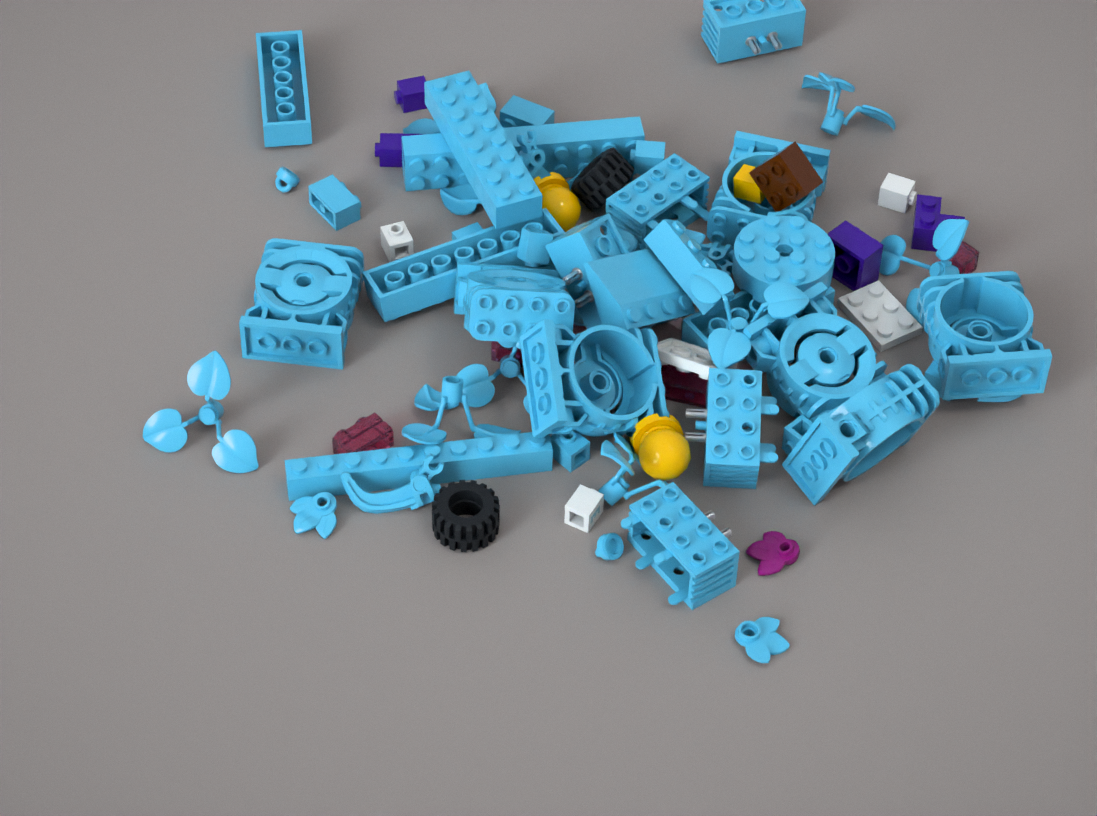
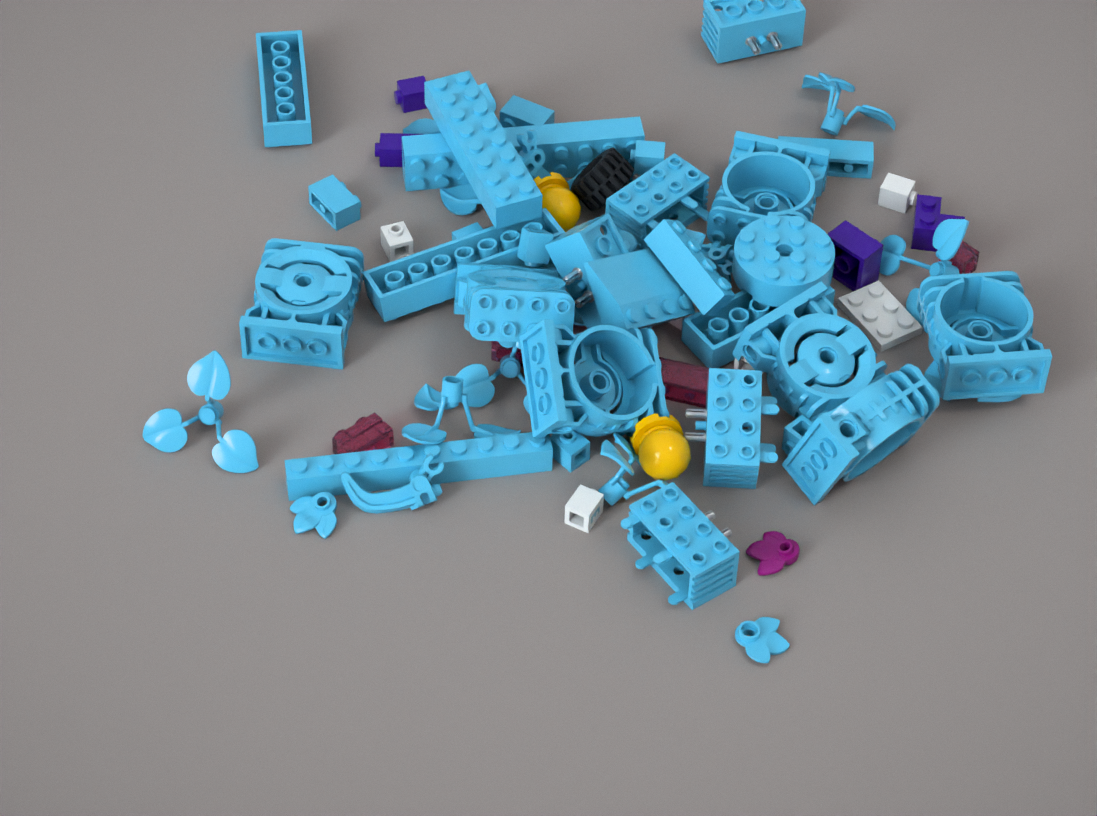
medium azure tile [275,166,300,193] -> none
black tyre [432,480,500,552] -> none
medium azure tile [595,533,624,560] -> none
white plate [657,338,738,380] -> none
medium azure plant [690,268,810,369] -> none
yellow brick [733,164,765,204] -> none
reddish brown brick [749,141,823,212] -> none
none -> medium azure brick [778,136,874,179]

